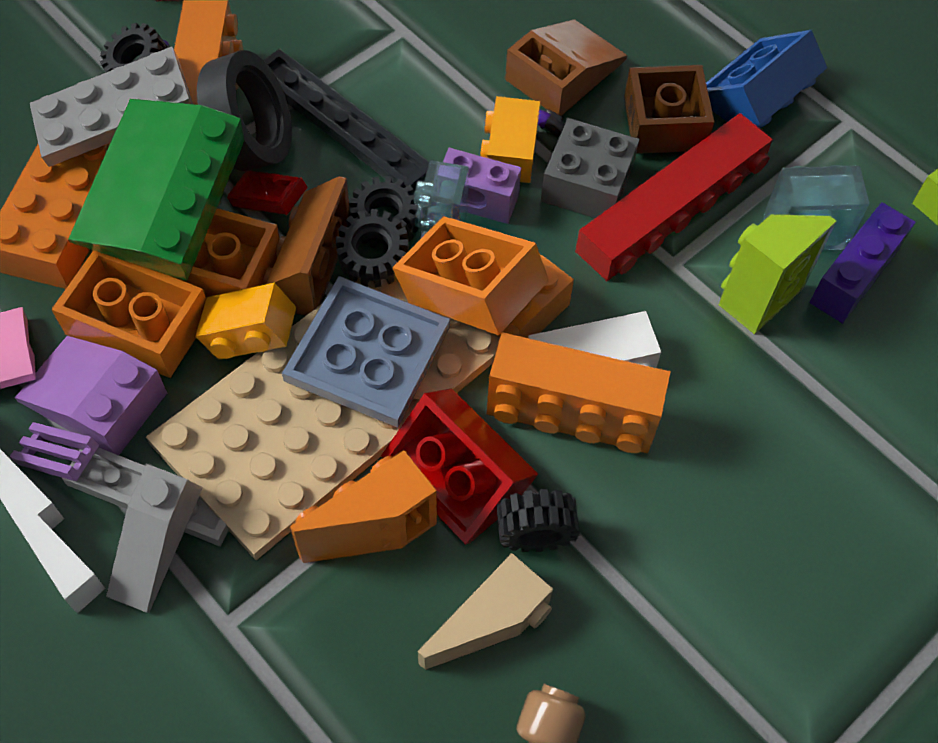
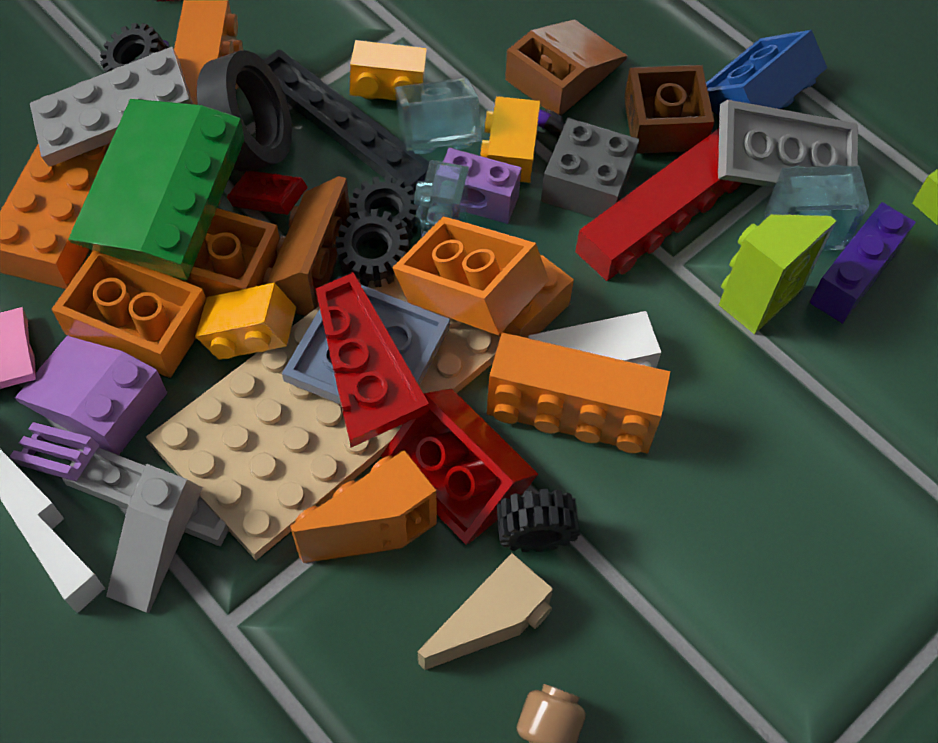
none -> red wing [316,272,429,448]
none -> light orange brick [350,40,427,103]
none -> clear light blue brick [395,78,482,154]
none -> light grey plate [718,100,858,199]

